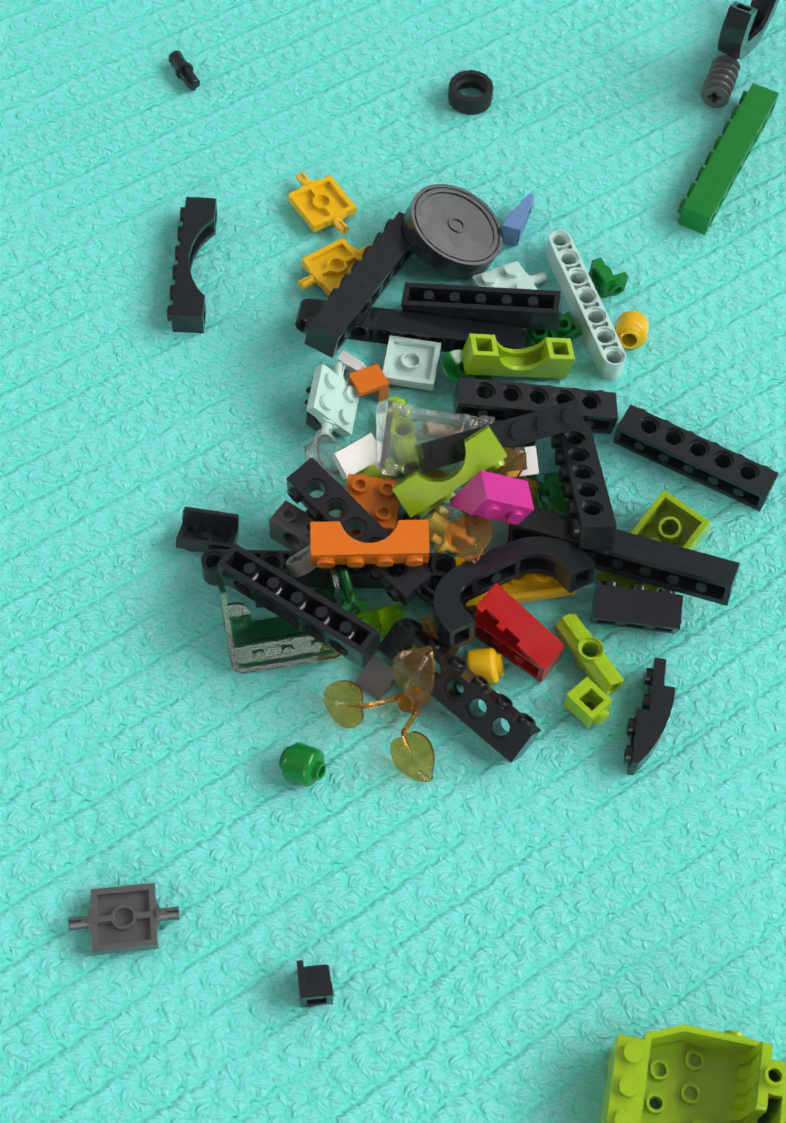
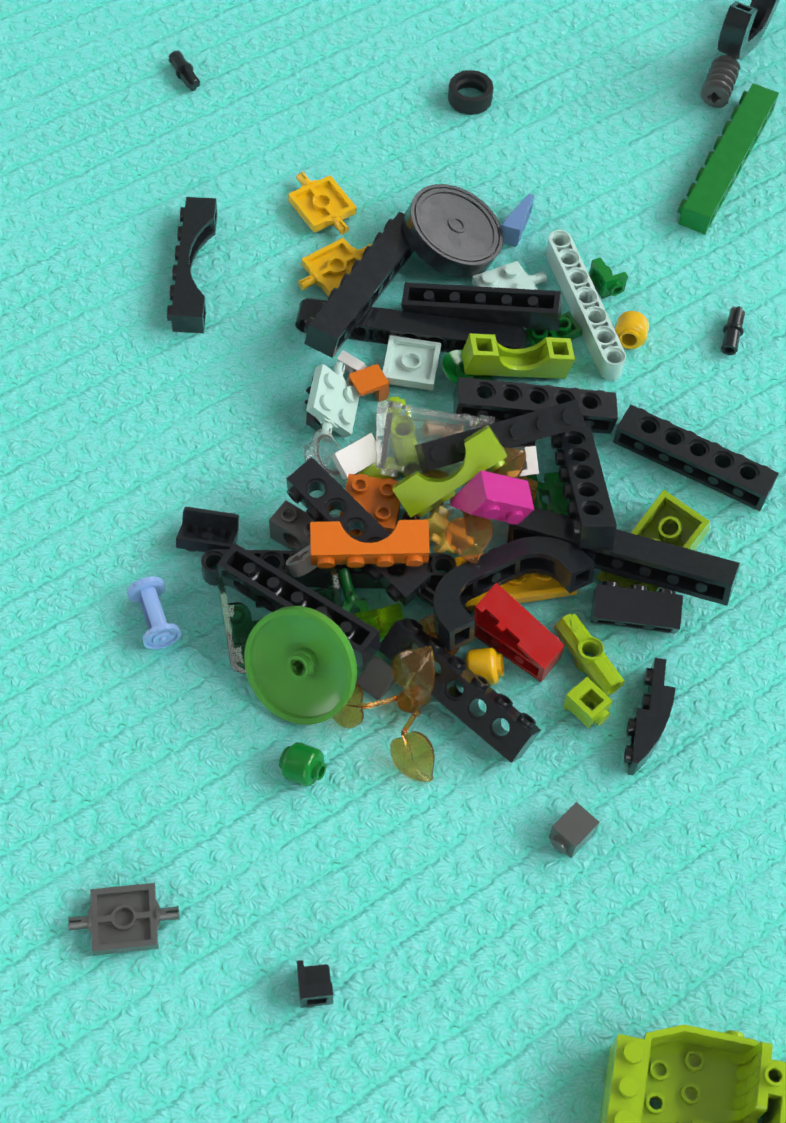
none -> light blue hose [127,576,181,649]
none -> bright green dish [244,606,357,725]
none -> dark grey brick [548,802,600,858]
none -> black axle [721,306,745,355]

